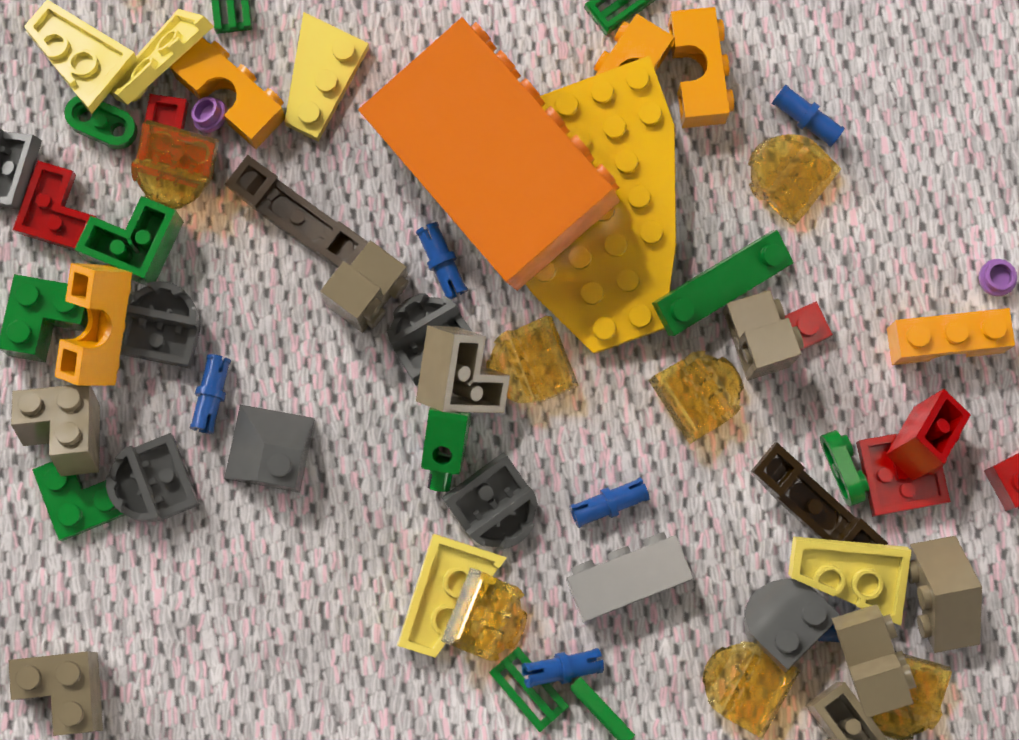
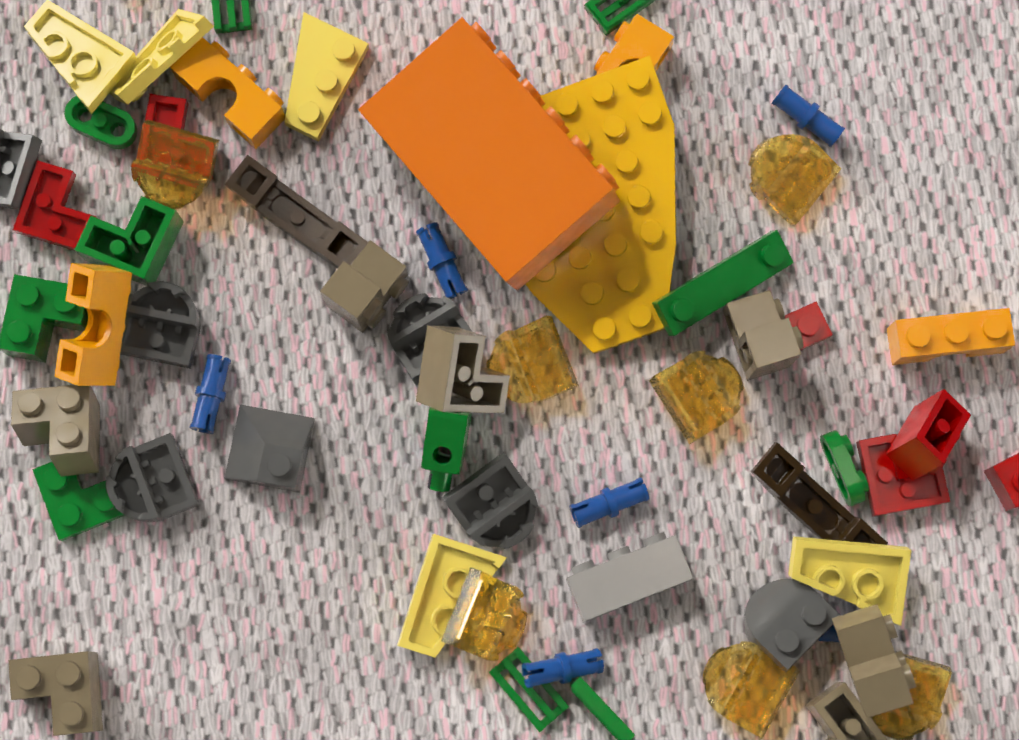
medium lavender plate [191,97,228,133] -> none
light orange arch [668,7,734,128] -> none
dark tan brick [908,536,982,653] -> none
medium lavender plate [978,259,1017,297] -> none

